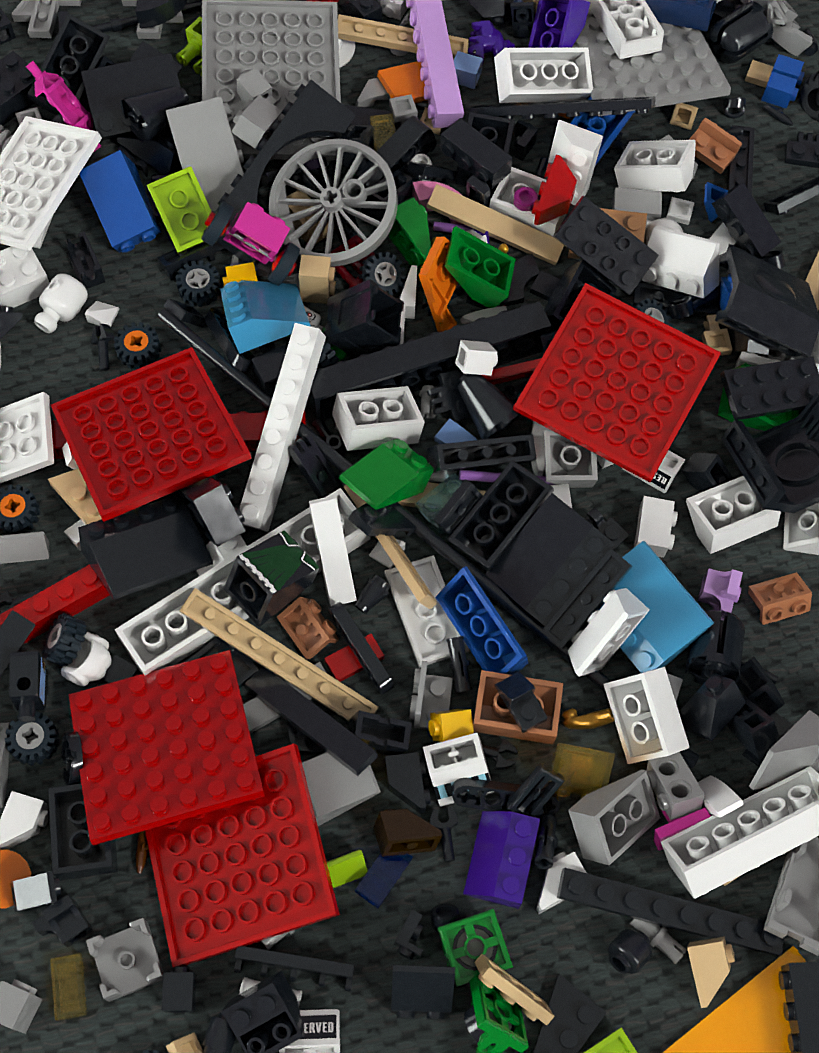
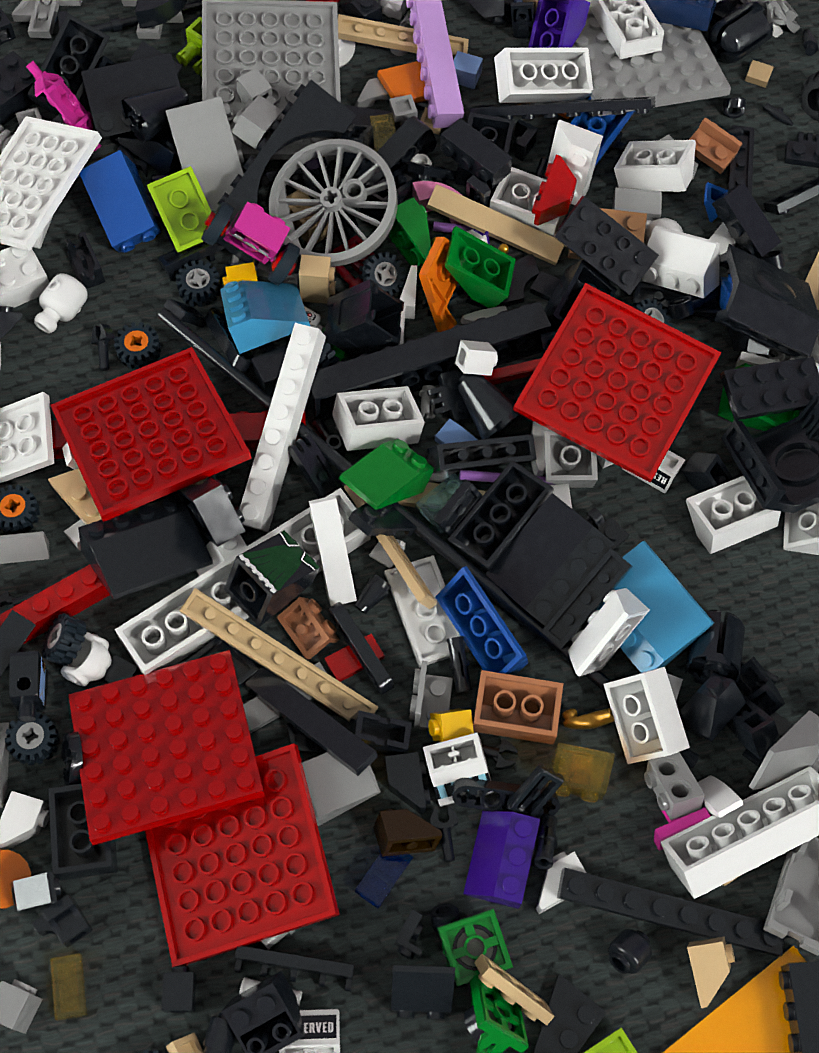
white slope [85,301,119,327] -> none
light grey panel [86,918,163,1002] -> none
reddish brown helmet [135,831,149,874] -> none
lime slope [327,849,368,888] -> none
dark purple animal [467,20,515,65] -> none
black slope [495,672,548,733] -> none
magenta tile [513,187,538,211] -> none
light grey slope [568,770,660,865] -> none
light grey pin [630,919,687,964] -> none
white brick [634,496,678,558] -> none
white tile [666,197,694,225] -> none
tan slope [669,103,698,130] -> none
lavender brick [698,568,743,621] -> none
tan plate [701,314,733,356] -> none
nougat bracket [748,572,812,625] -> none
blue piece [761,54,805,109] -> none
light grey slope [772,22,812,56] -> none

